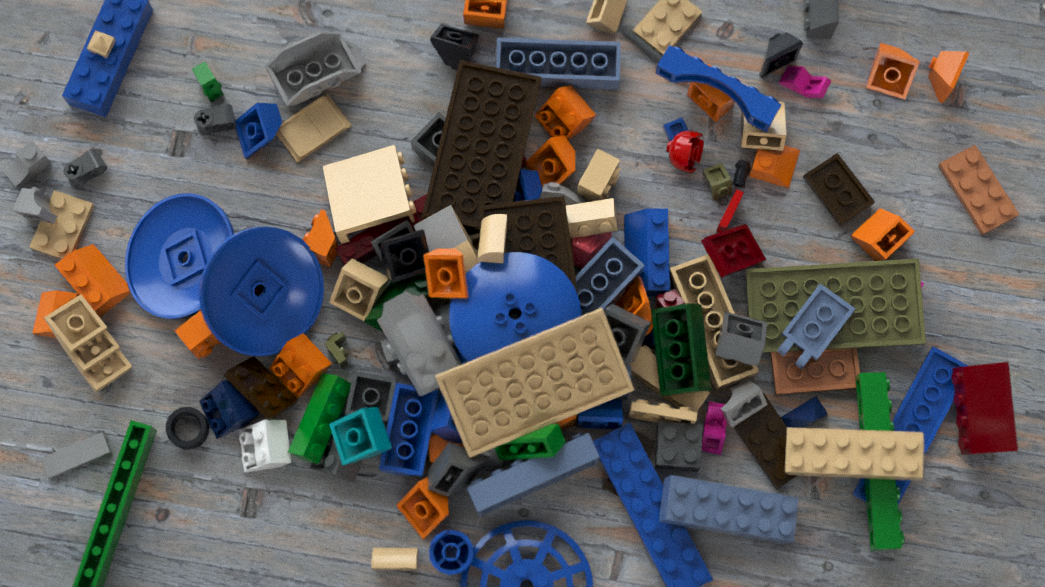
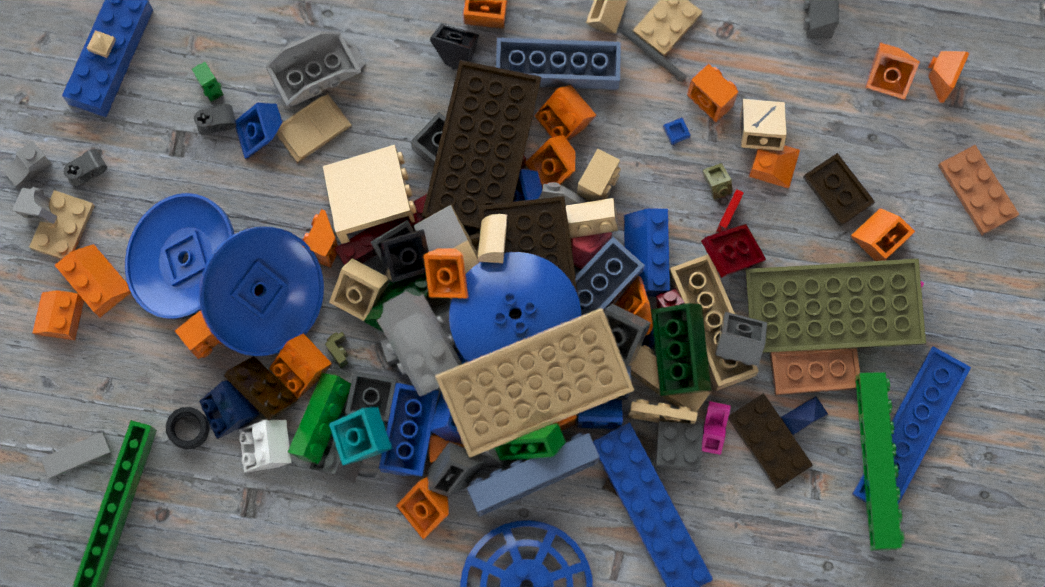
tan slope [44,295,132,393] -> none
tan brick [371,548,418,570] -> none
blue cylinder [429,530,474,575] -> none
blue arch [656,45,782,133] -> none
sand blue brick [659,475,799,544] -> none
red cylinder [667,131,704,173] -> none
light grey arch [721,378,767,428] -> none
black pin [732,160,751,188] -> none
black slope [760,32,803,78] -> none
sand blue tile [777,284,855,370] -> none
dark pink slope [779,66,831,99] -> none
tan brick [785,428,925,481] -> none
dark red slope [951,362,1018,455] -> none

